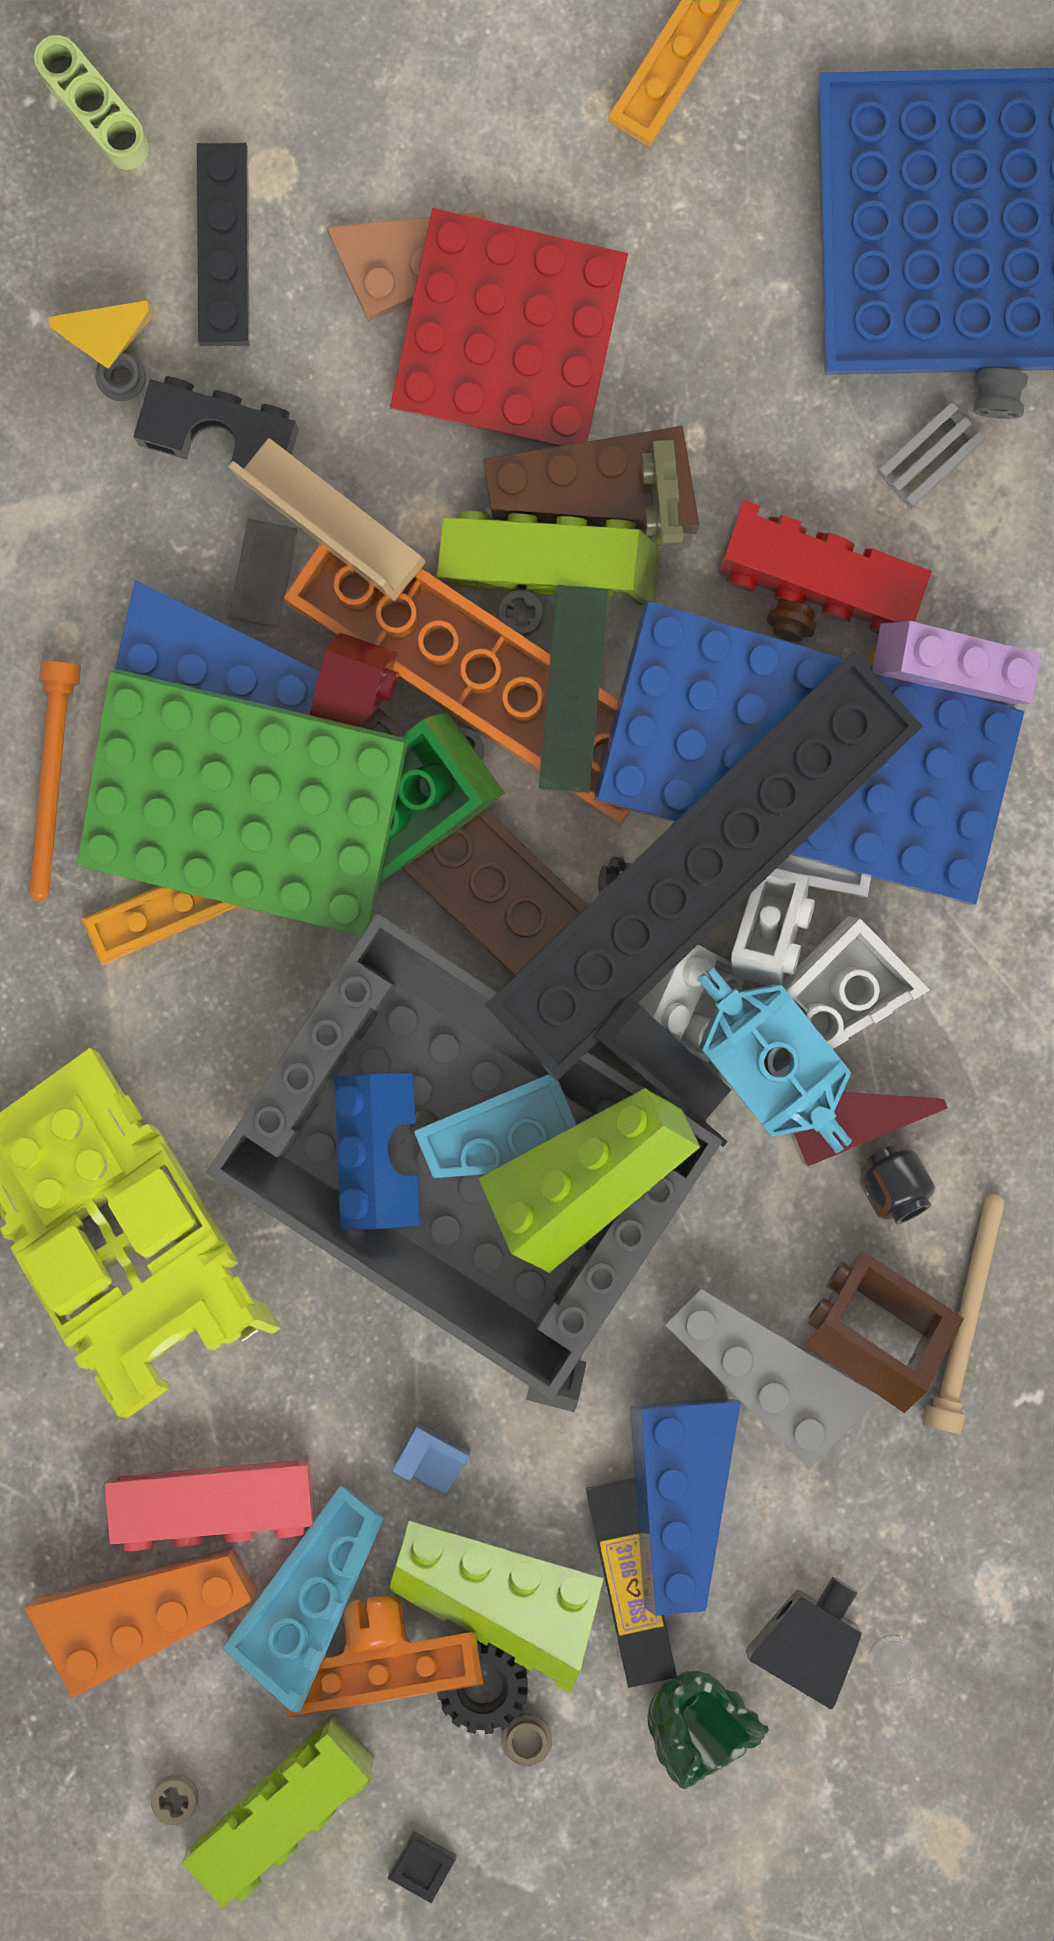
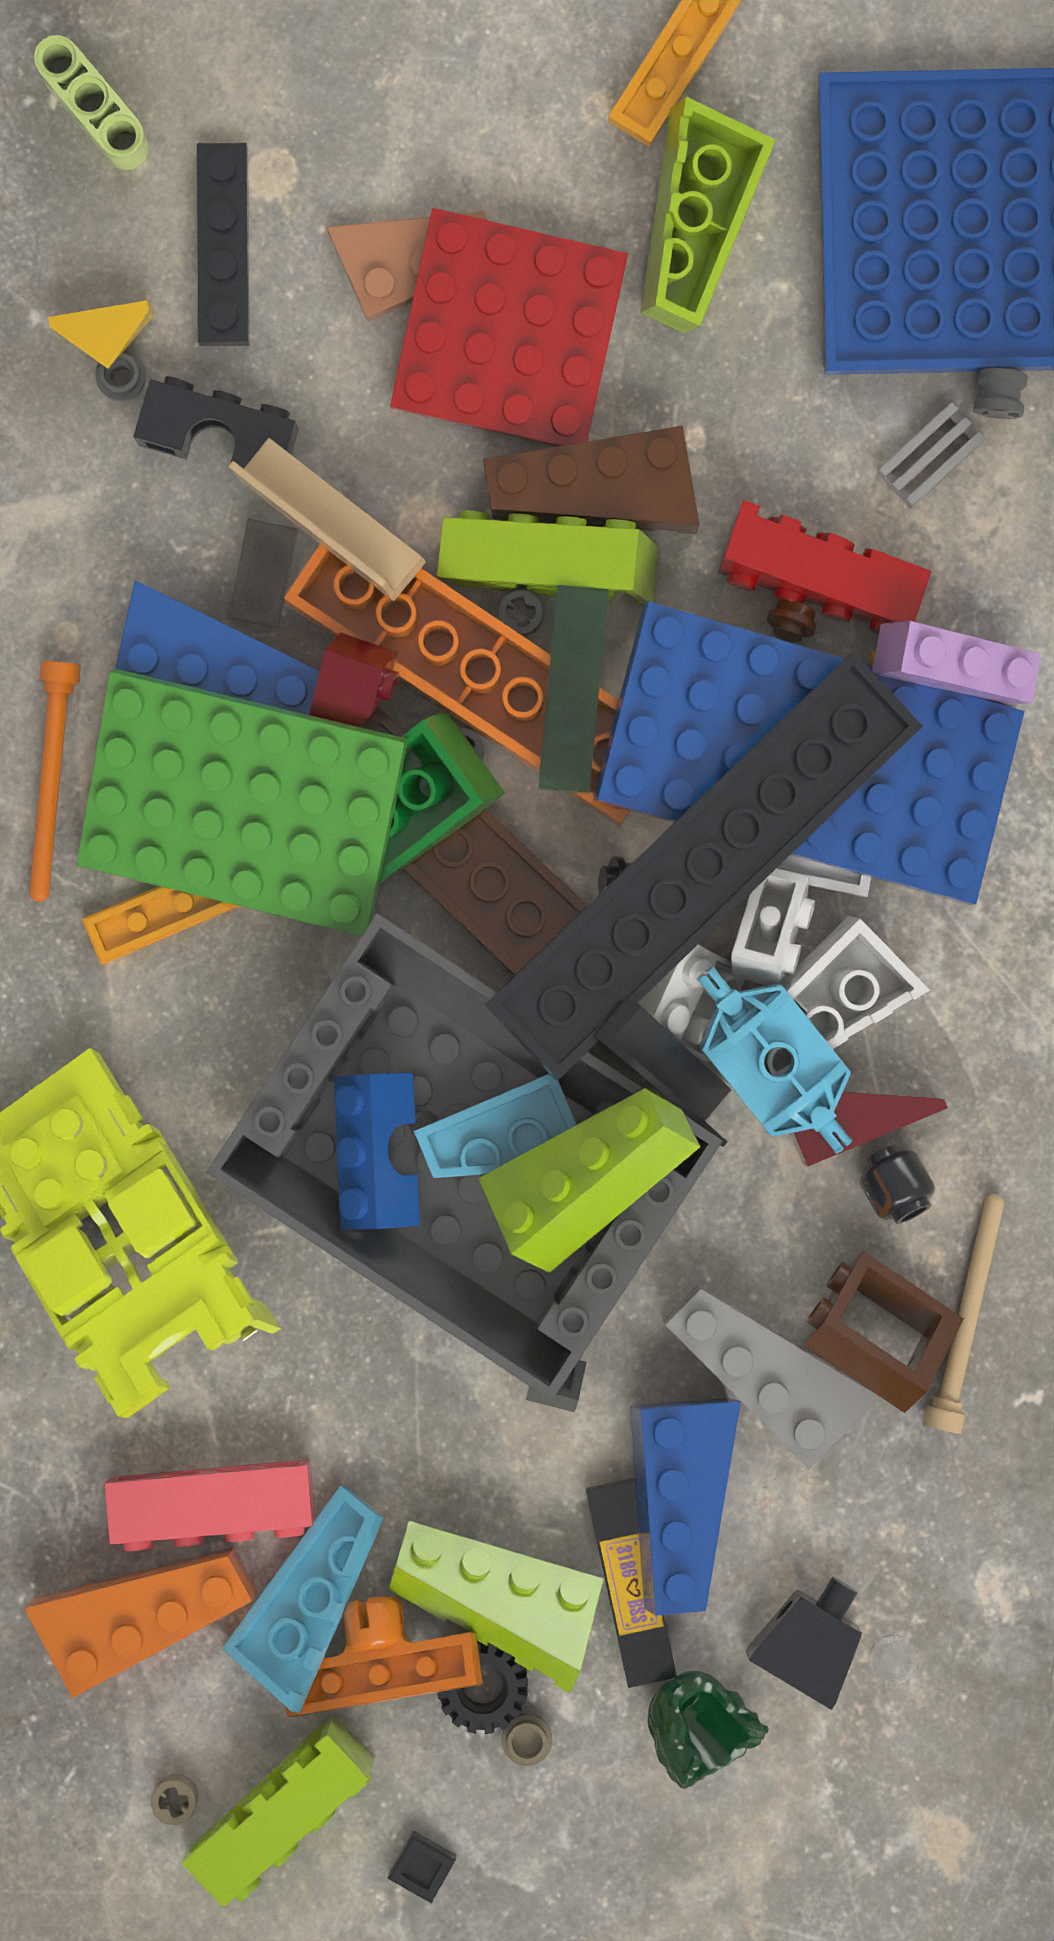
medium blue panel [392,1421,471,1494] -> none
olive wing [641,440,683,546] -> none
none -> lime wedge [640,96,776,334]

